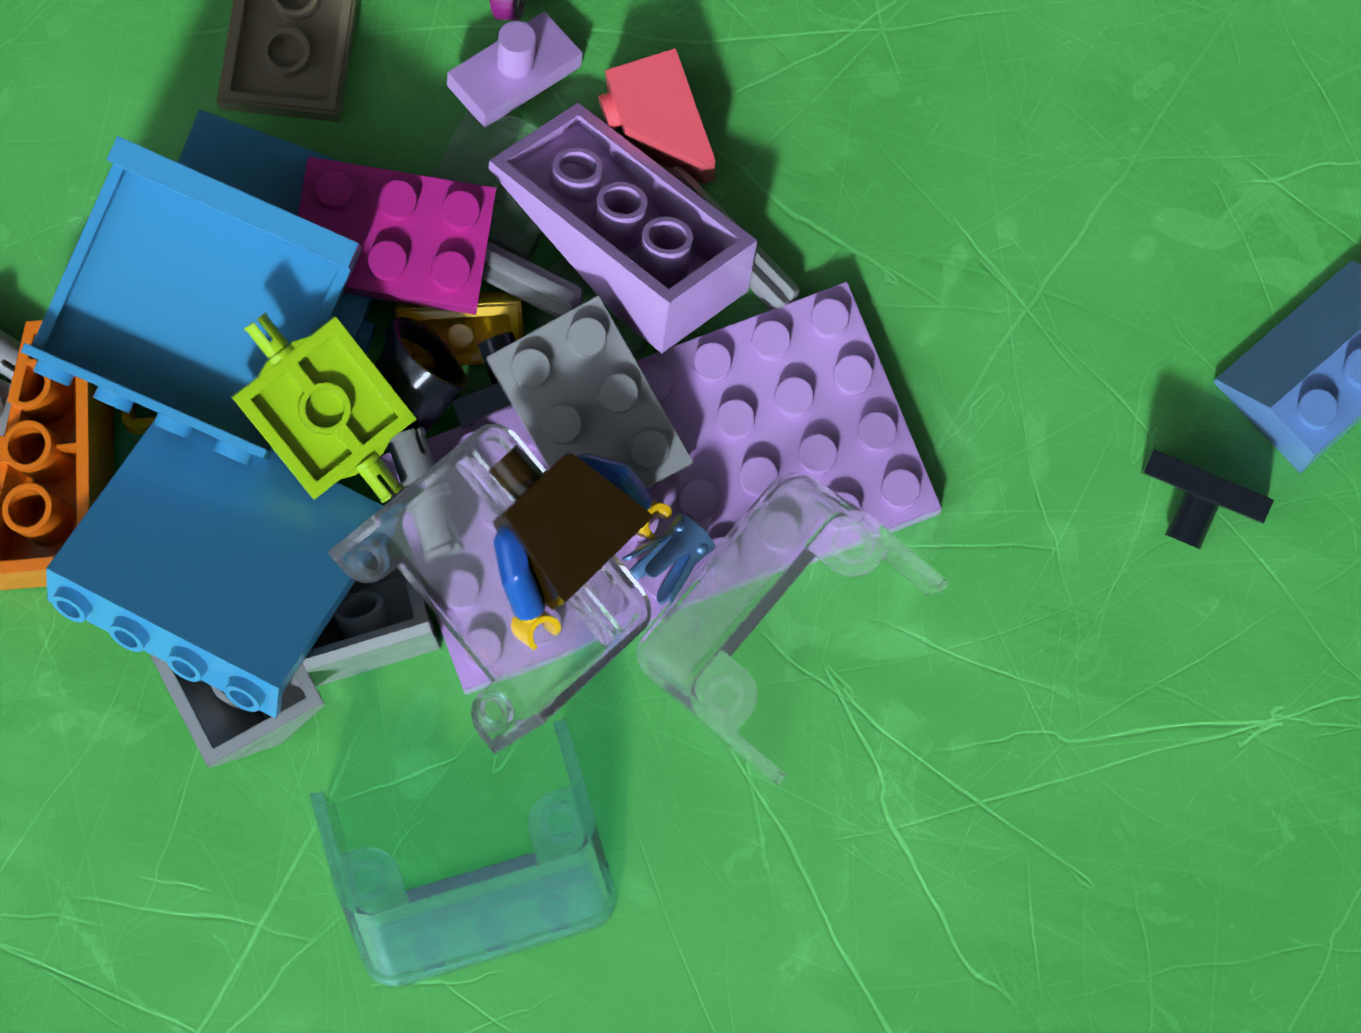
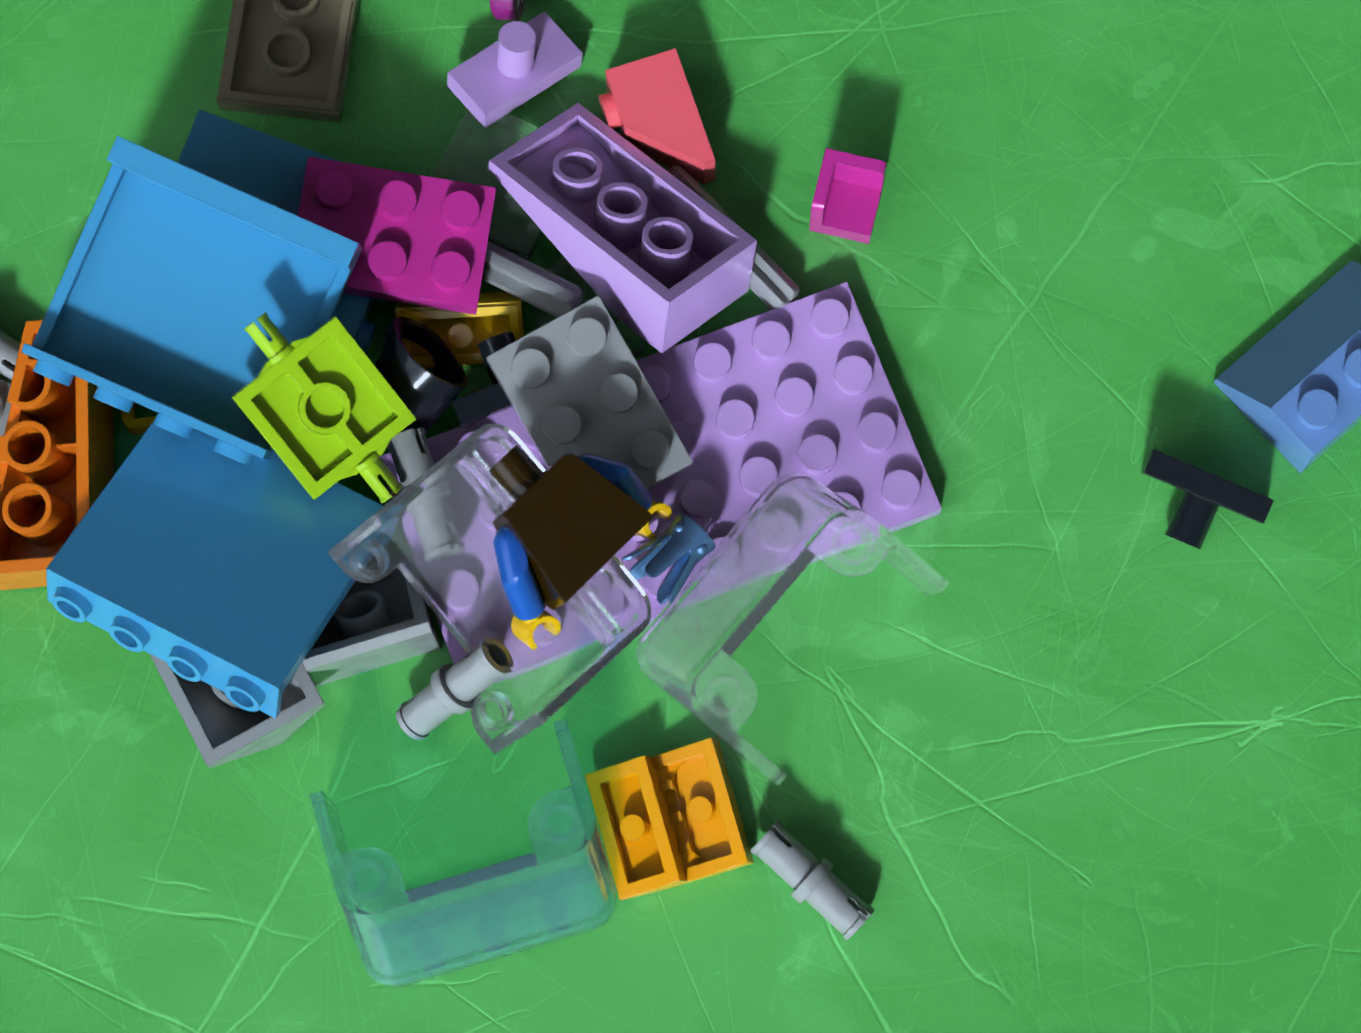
none -> light grey pin [396,637,514,740]
none -> light orange slope [585,737,754,900]
none -> light grey pin [750,821,875,941]
none -> dark pink panel [809,148,887,244]

